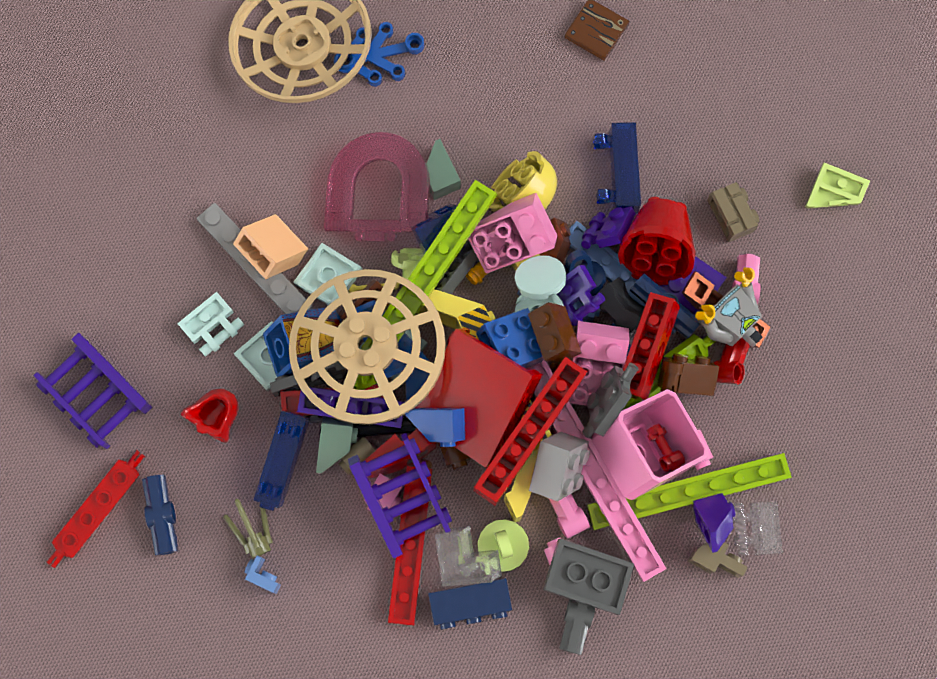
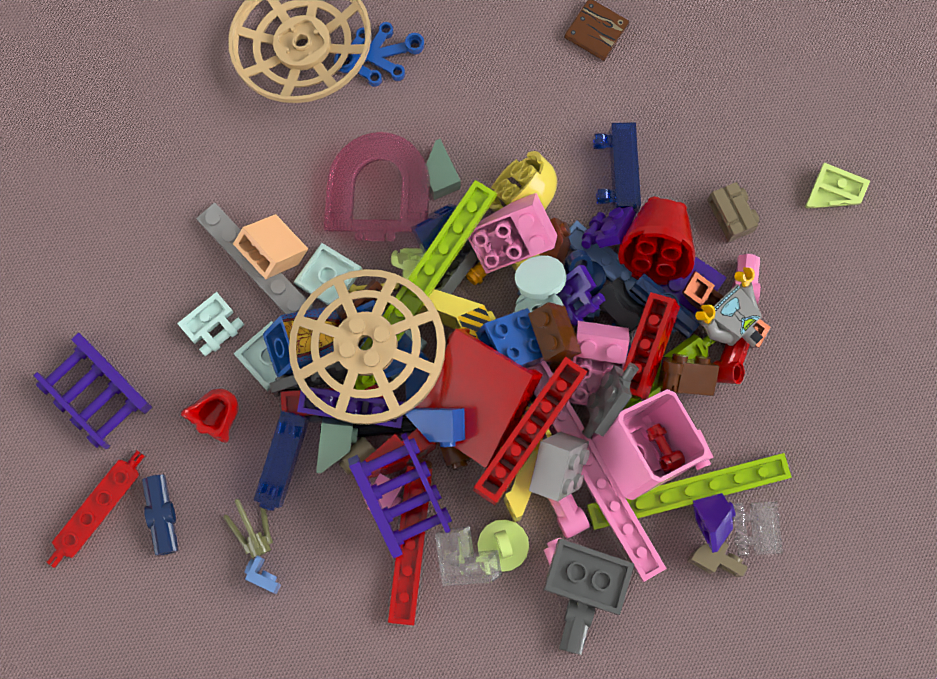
dark blue brick [428,578,512,630] -> none

